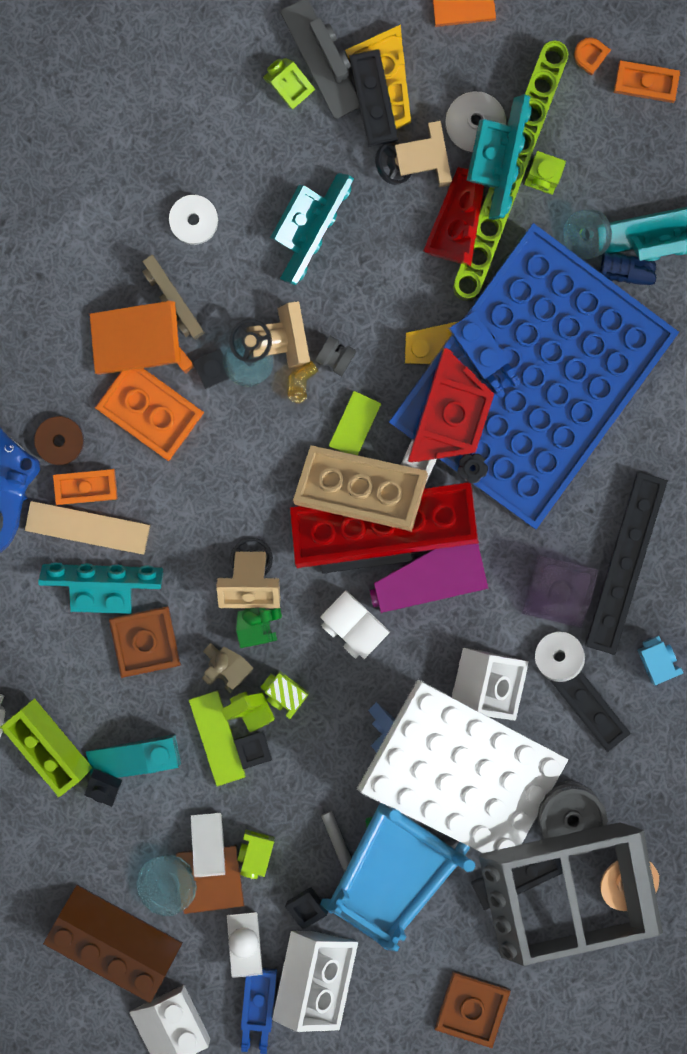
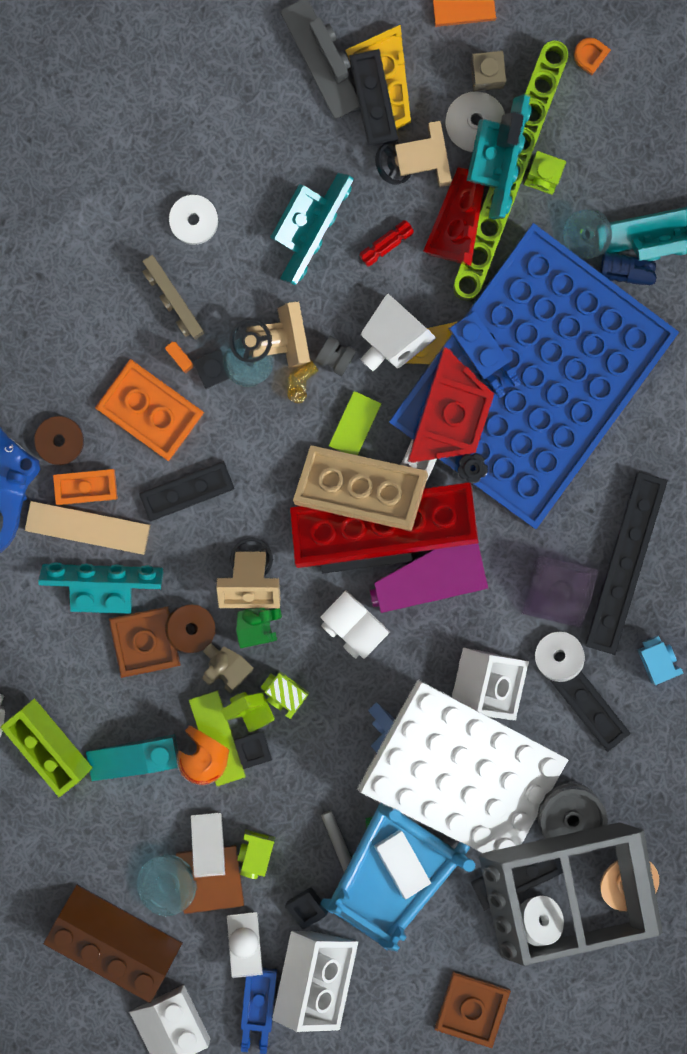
black plate [84,769,122,807] -> none
orange tile [90,301,181,375] -> none
lime bracket [263,58,315,110] -> none
orange plate [614,60,680,103] -> none
none -> black tile [139,461,235,522]
none -> reddish brown piece [165,604,215,653]
none -> orange helmet [177,725,229,785]
none -> red axle [359,220,414,266]
none -> white torso [360,294,436,372]
none -> white tile [374,830,431,899]
none -> dark tan brick [471,51,506,91]
none -> black tile [496,112,524,148]
none -> white piece [520,896,564,946]

